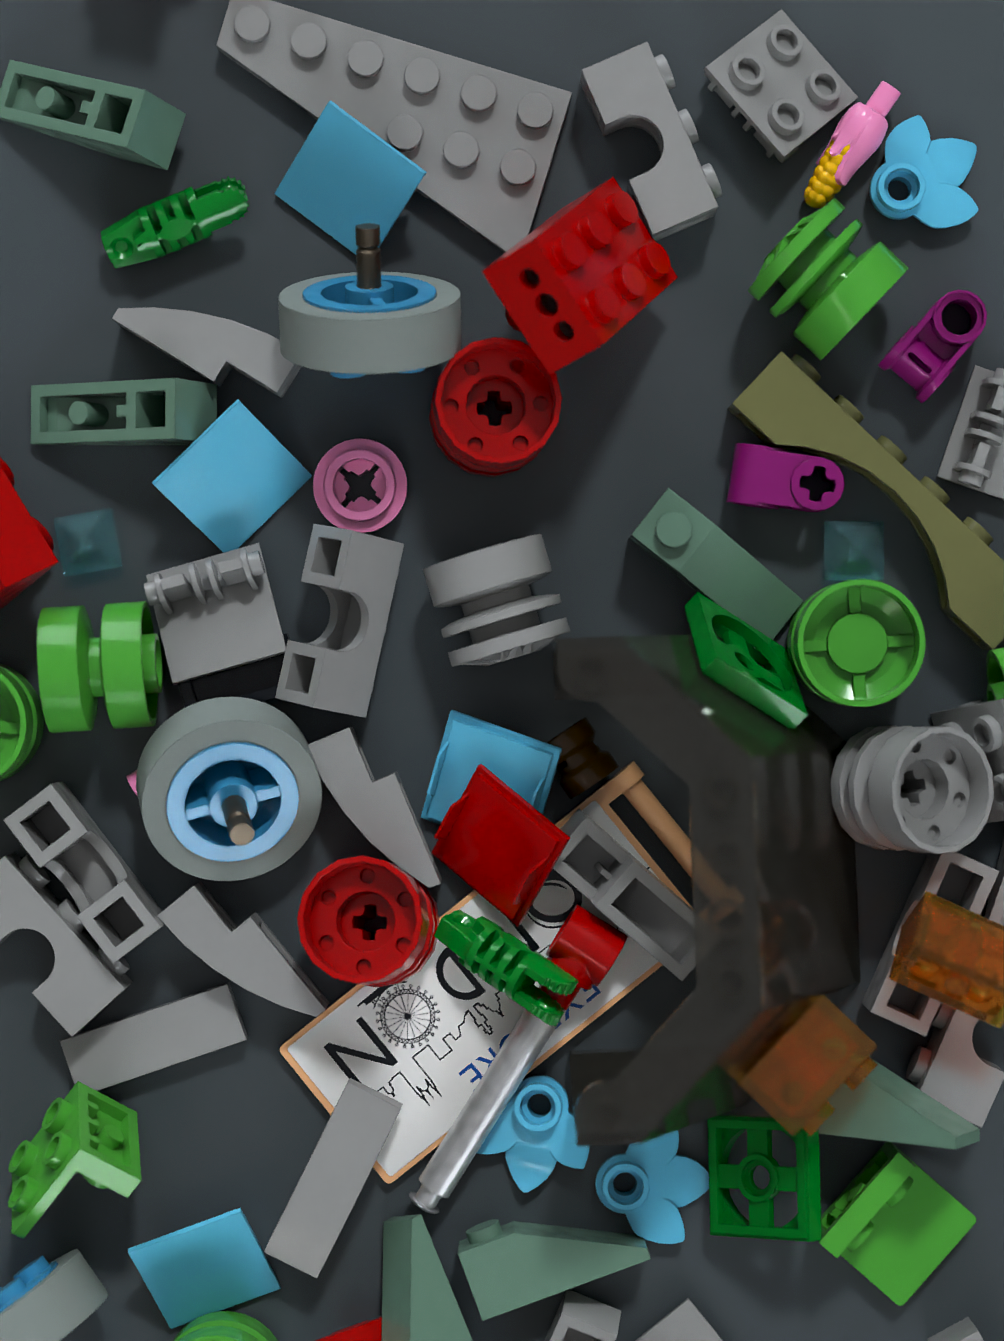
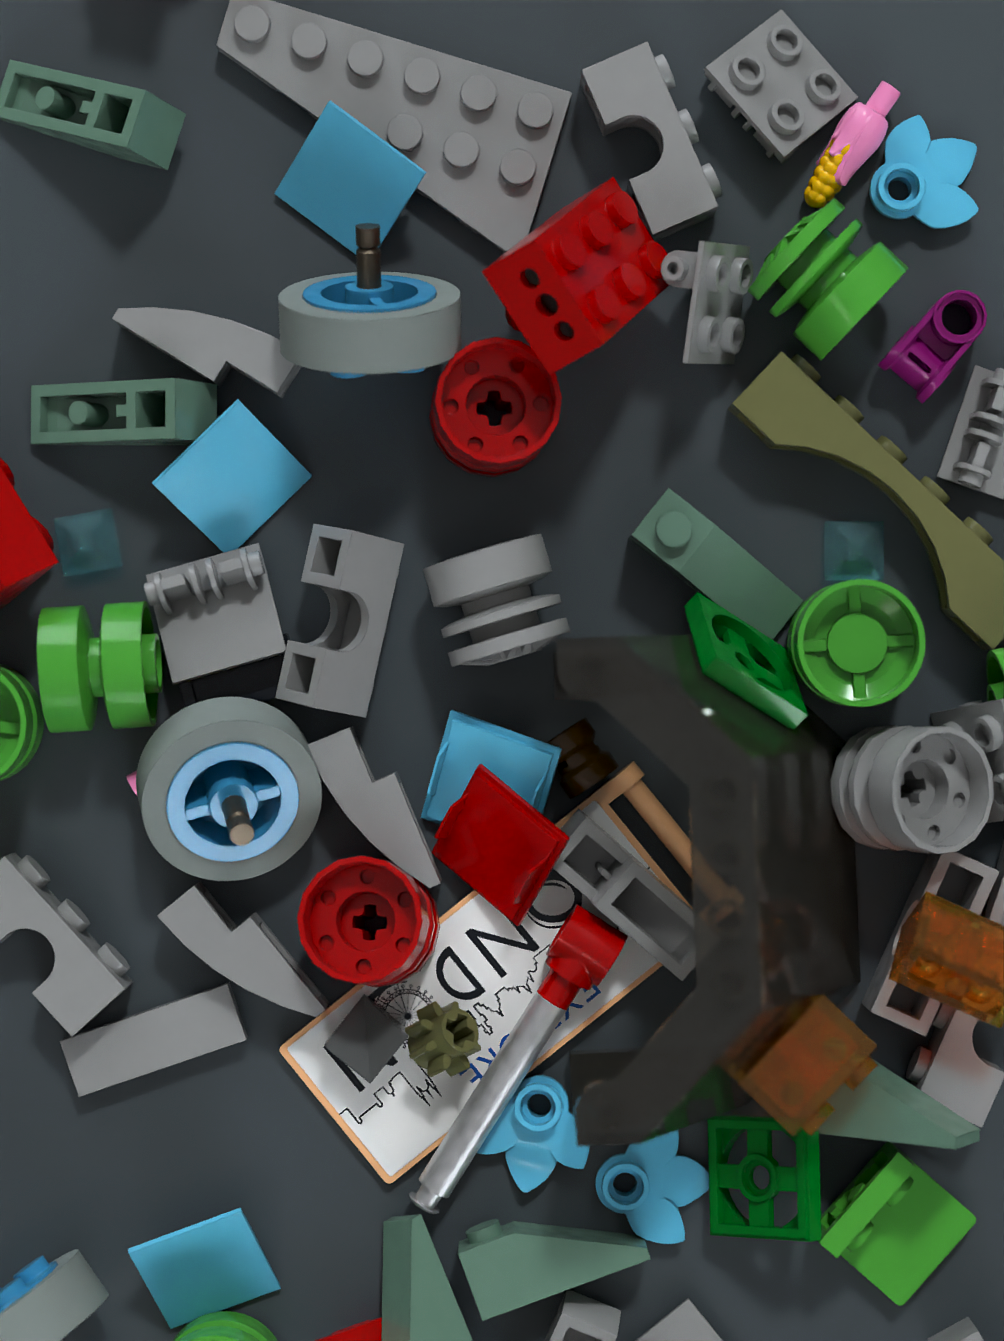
light grey arch [3,781,165,964] -> none
bright green bracket [8,1081,142,1239] -> none
green hinge [101,176,249,269] -> none
light grey slope [264,1078,403,1278] -> none
bright pink gear [313,439,407,533] -> none
green hinge [434,910,578,1027] -> none
magenta piece [726,443,844,512] -> none
none -> dark grey slope [324,994,409,1083]
none -> olive gear [405,1001,481,1077]
none -> light grey hinge [661,241,753,364]

